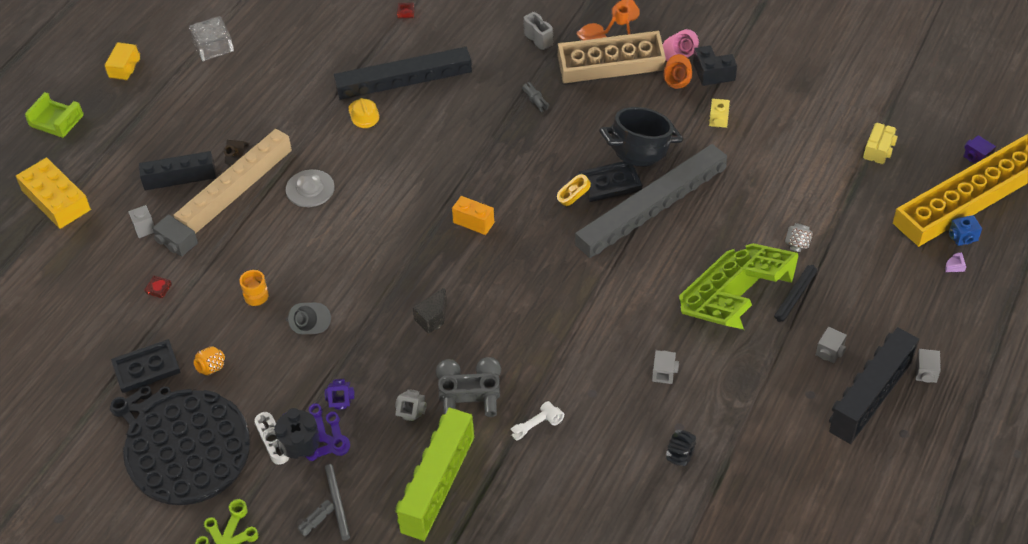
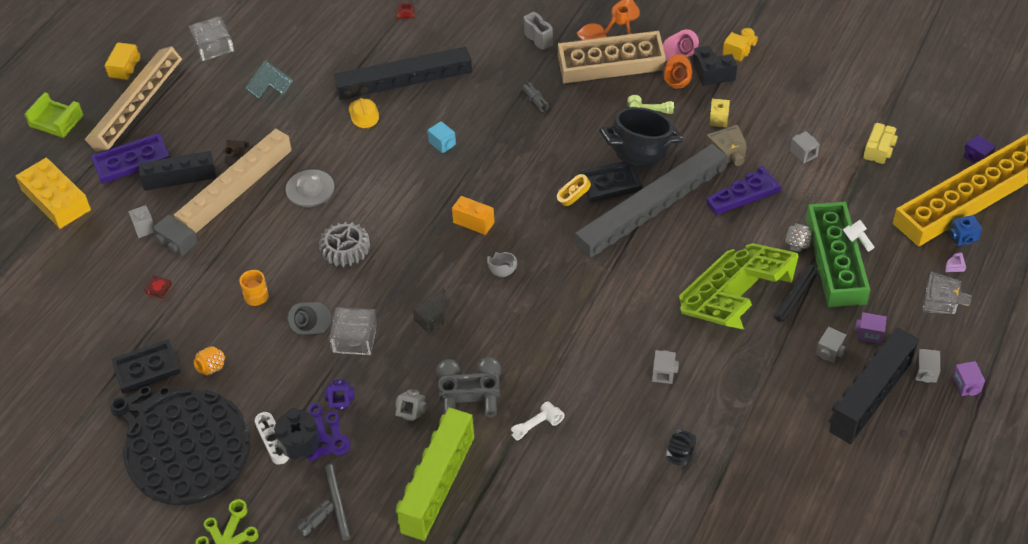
none -> tan brick [85,46,182,152]
none -> dark purple plate [91,133,170,184]
none -> clear light blue panel [245,59,293,98]
none -> light grey gear [319,221,370,268]
none -> clear brick [329,307,377,355]
none -> medium azure brick [427,121,456,153]
none -> light grey hair [487,252,518,277]
none -> yellowish green brick [628,95,674,114]
none -> dark tan torso [706,125,747,166]
none -> dark purple wing [707,165,781,215]
none -> yellow brick [723,28,758,62]
none -> light grey brick [790,131,820,164]
none -> bright green brick [806,202,870,307]
none -> white brick [843,220,875,252]
none -> medium lavender brick [855,312,887,344]
none -> clear torso [922,271,972,314]
none -> medium lavender brick [952,361,985,396]

